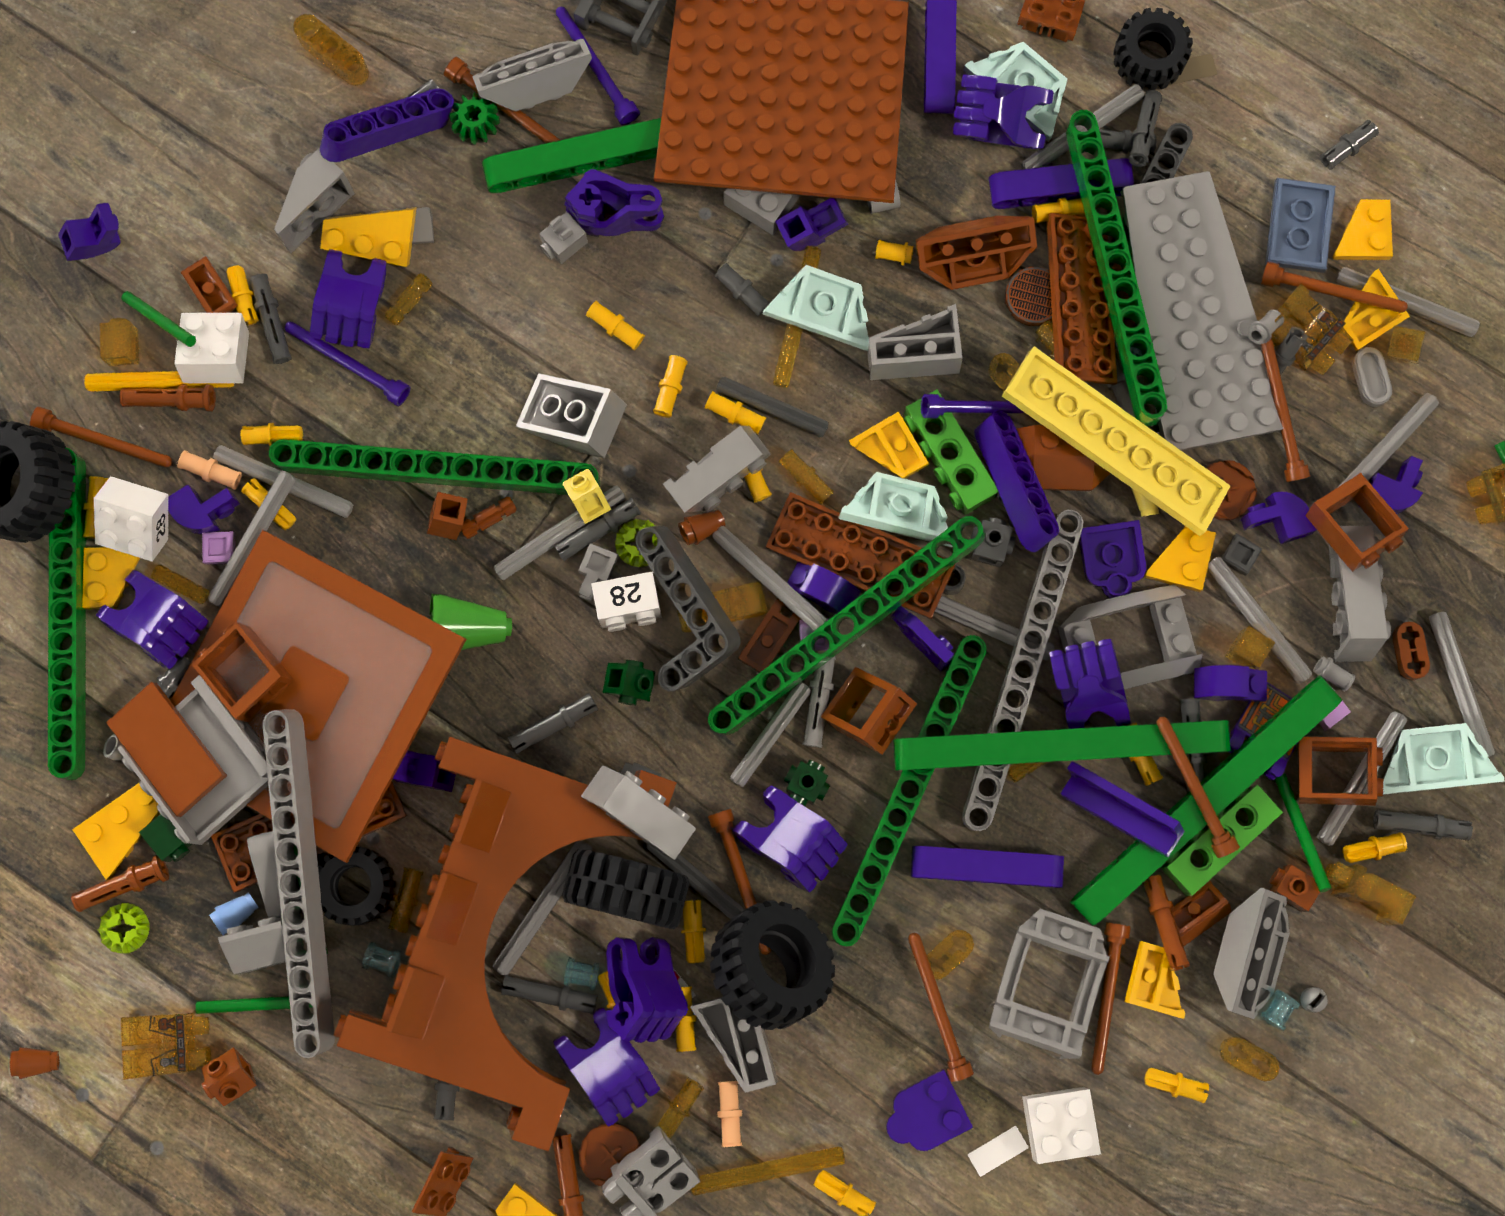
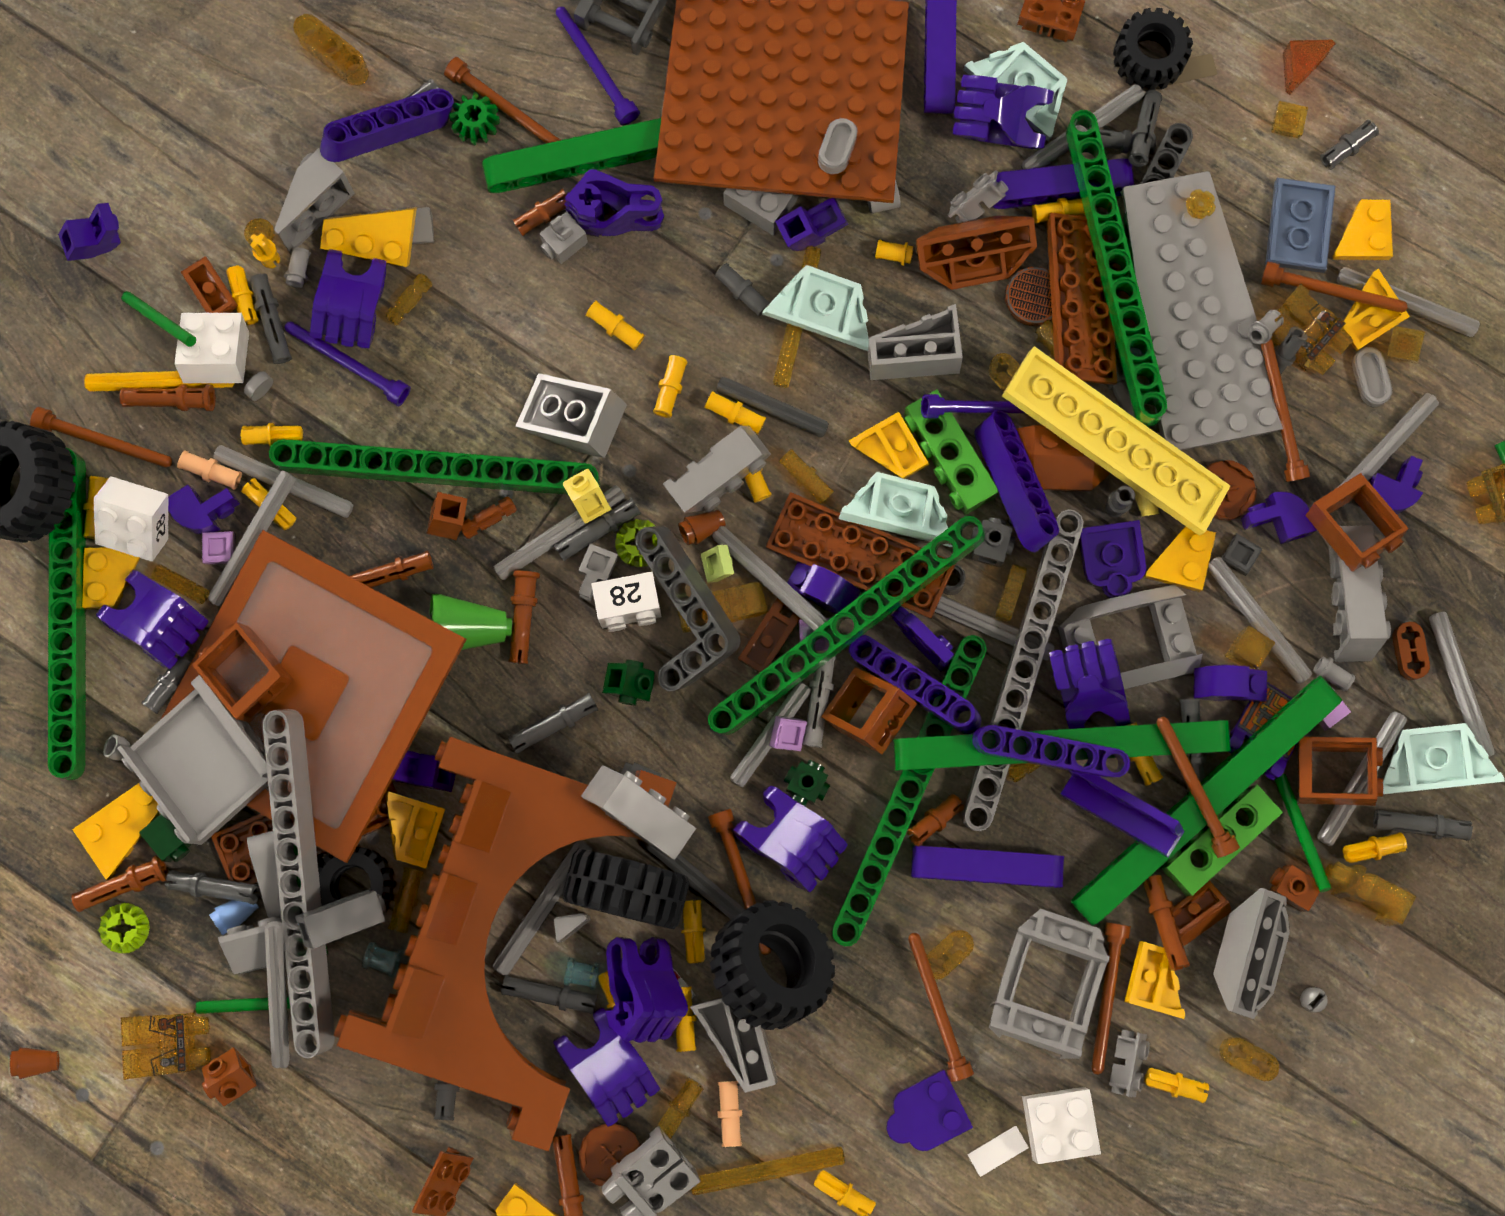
clear yellow brick [99,318,139,366] -> none
dark orange tile [106,682,227,817] -> none
light grey wedge [472,39,592,111] -> none
clear light blue bush [1259,989,1300,1032] -> none
none -> dark grey pin [165,870,260,905]
none -> clear yellow plate [244,218,275,244]
none -> light grey tile [244,371,274,401]
none -> yellow axle [250,233,280,269]
none -> light grey axle [264,921,290,1069]
none -> light grey pin [284,247,311,288]
none -> dark grey brick [295,890,386,949]
none -> dark orange pin [349,550,434,588]
none -> yellow wing [385,791,445,869]
none -> dark orange pin [508,570,540,664]
none -> dark orange pin [513,189,566,236]
none -> light grey slope [554,913,591,943]
none -> yellowish green plate [701,545,734,583]
none -> lavender tile [769,716,807,751]
none -> light grey tile [818,118,857,174]
none -> dark purple beam [849,635,981,734]
none -> dark orange pin [907,794,964,846]
none -> light grey hinge [948,170,1009,223]
none -> dark purple beam [972,725,1130,778]
none -> clear yellow beam [994,564,1027,622]
none -> dark grey pin [1105,486,1135,518]
none -> light grey hinge [1109,1029,1150,1097]
none -> clear yellow plate [1186,189,1216,219]
none -> clear yellow plate [1271,101,1308,139]
none -> clear orange slope [1283,39,1336,95]

